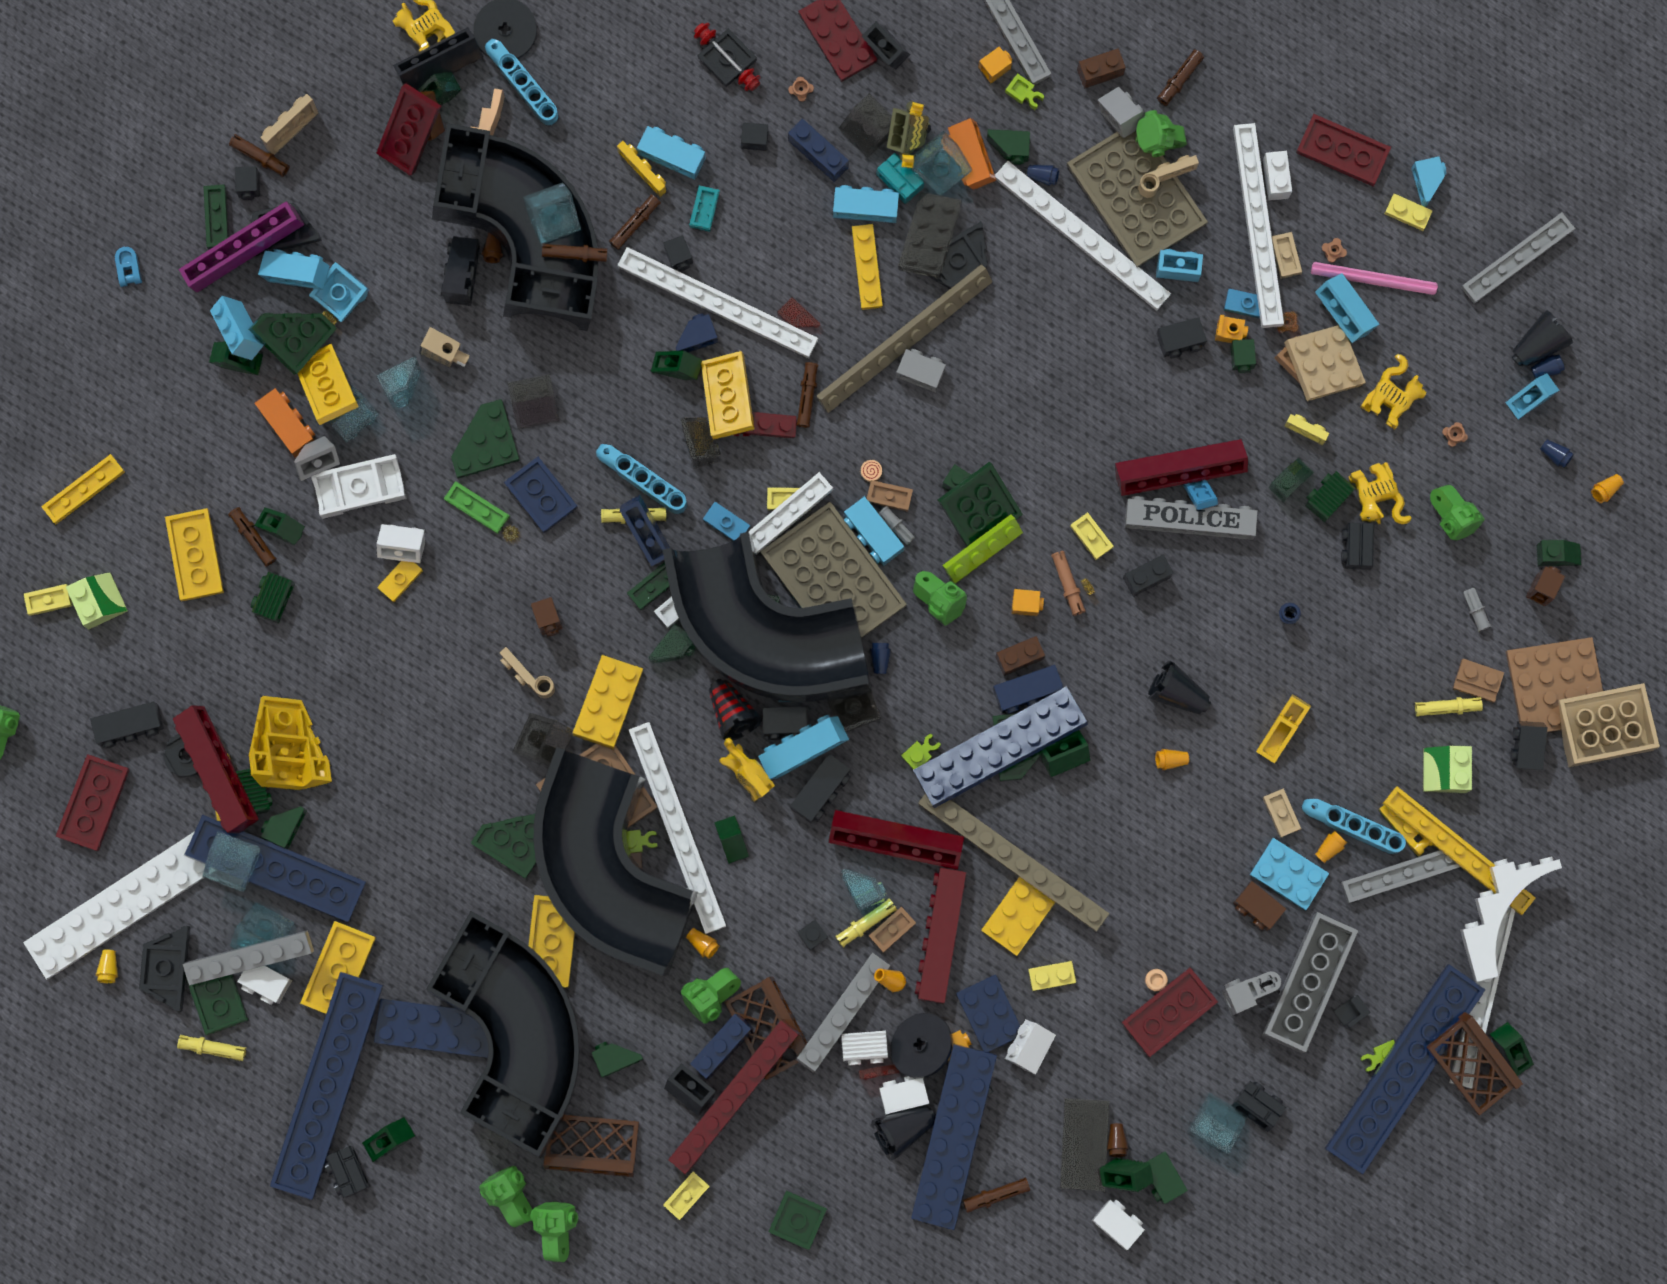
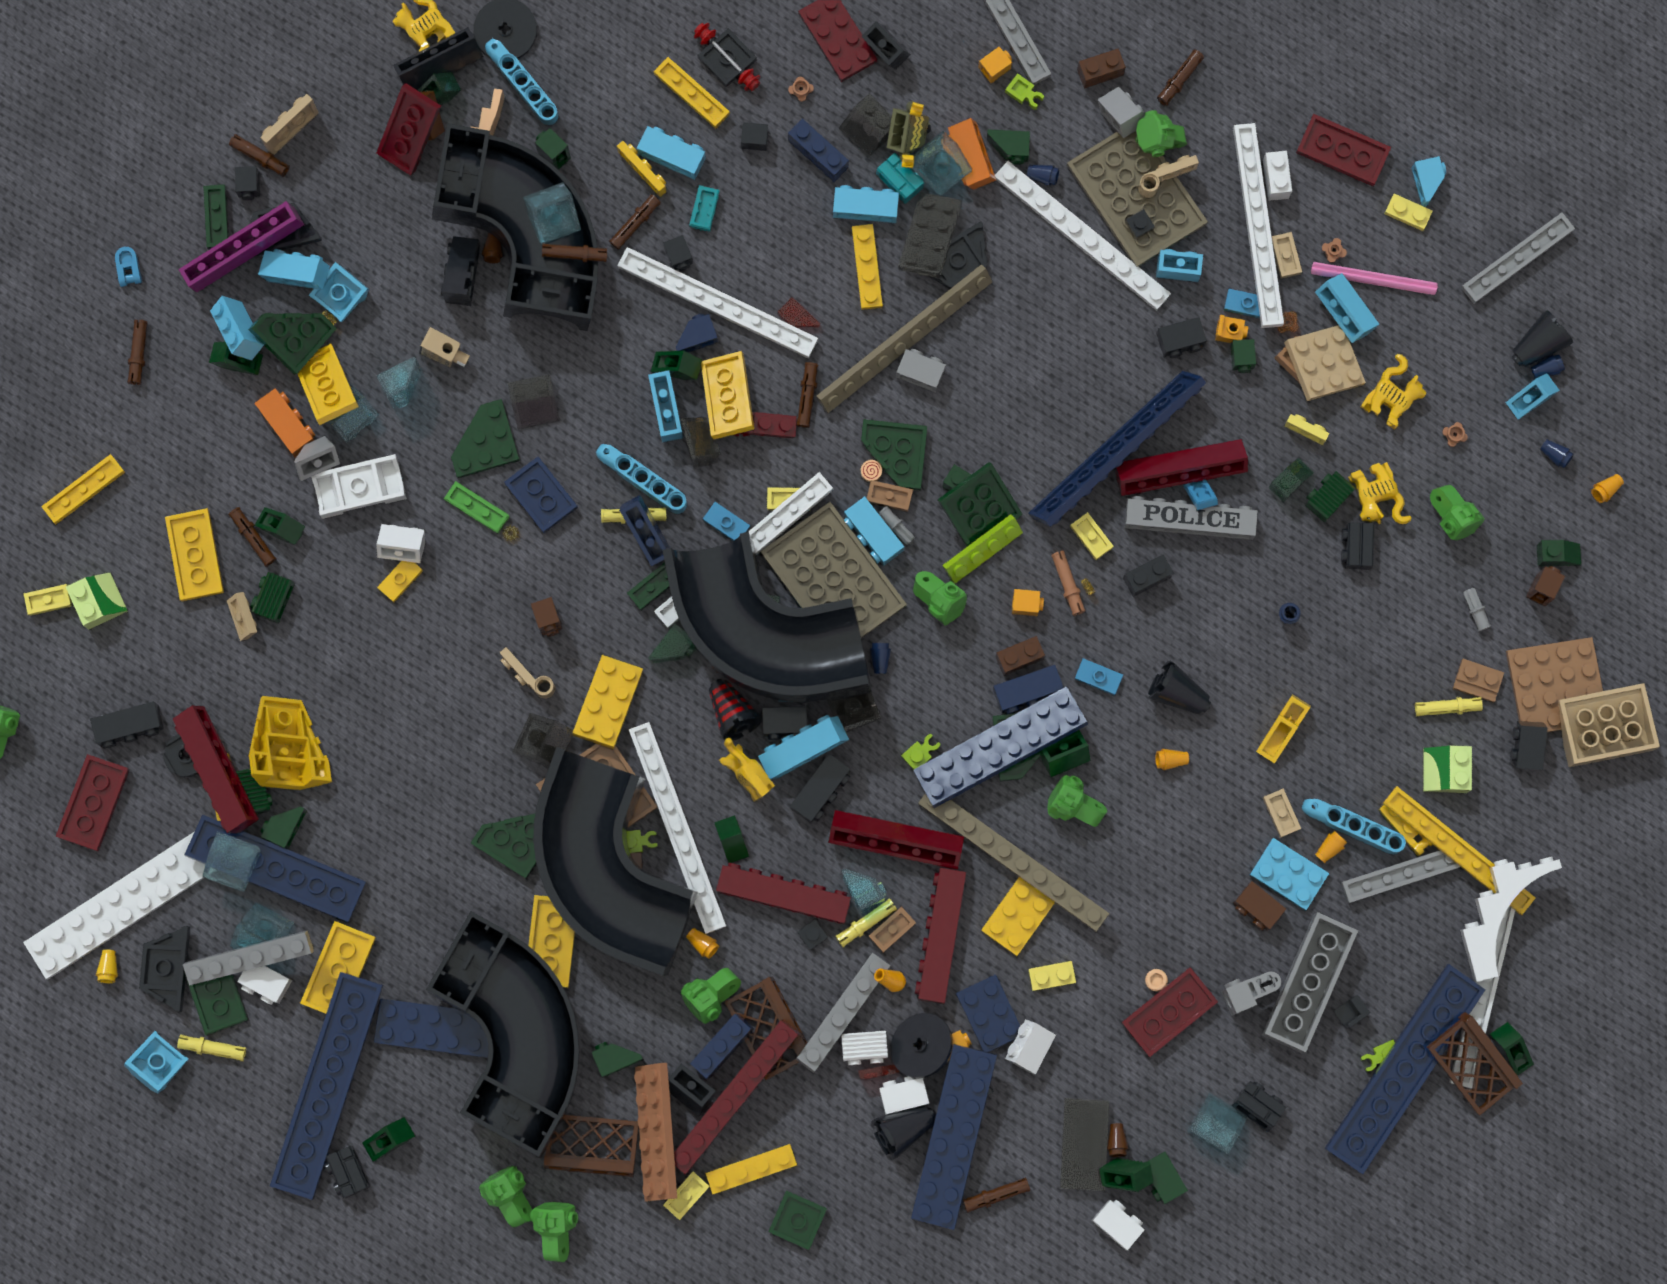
none -> medium azure slope [124,1031,189,1093]
none -> reddish brown pin [127,320,148,385]
none -> tan plate [227,592,257,641]
none -> dark green brick [535,128,571,170]
none -> nougat plate [634,1063,677,1201]
none -> medium azure brick [648,371,683,442]
none -> yellow plate [654,57,730,129]
none -> yellow plate [706,1144,797,1195]
none -> dark red brick [716,863,851,925]
none -> dark green plate [861,419,927,491]
none -> dark blue plate [1028,371,1206,527]
none -> bright green piece [1047,775,1107,827]
none -> dark azure plate [1075,658,1123,696]
none -> black plate [1125,209,1155,239]

